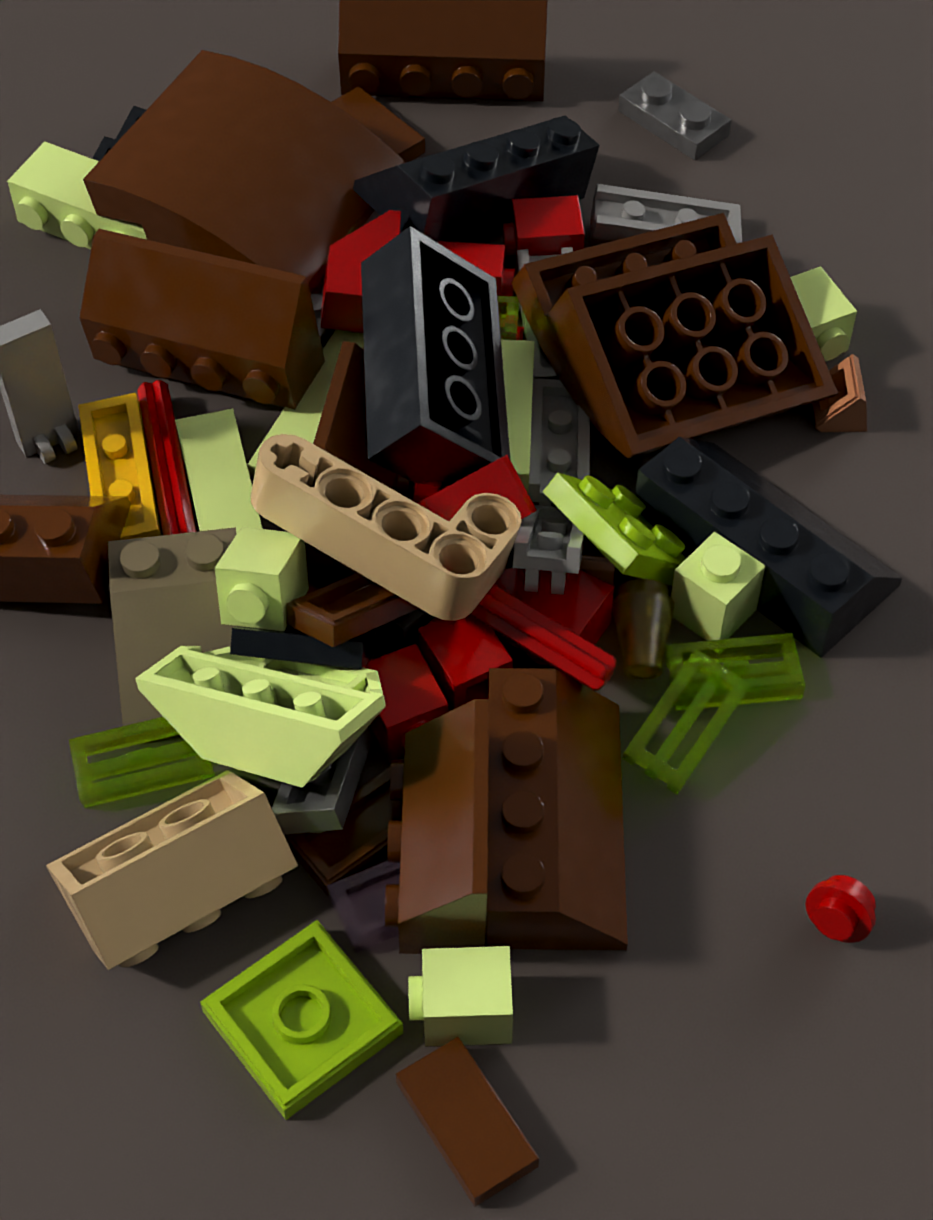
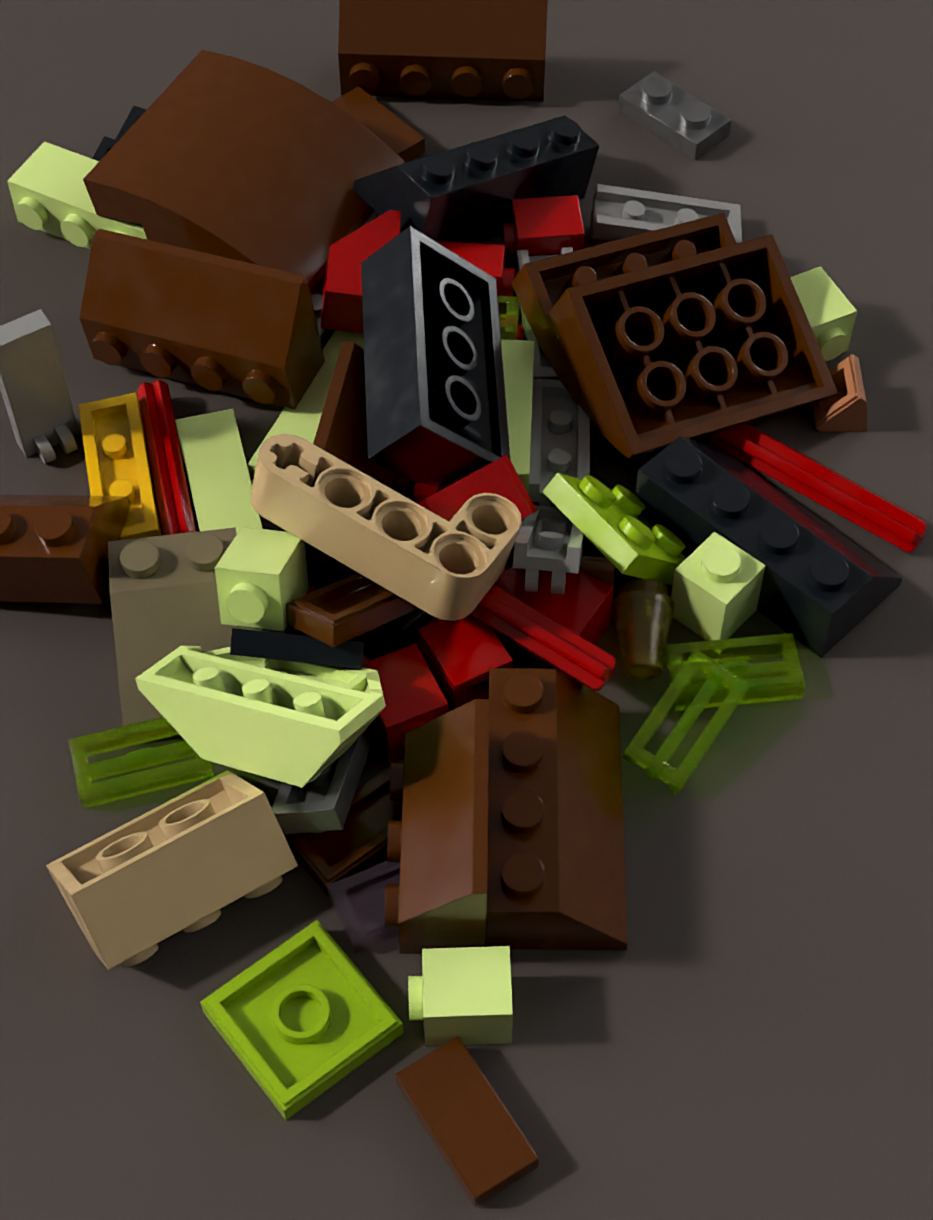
red plate [805,875,876,943] -> none
none -> red axle [710,423,928,553]

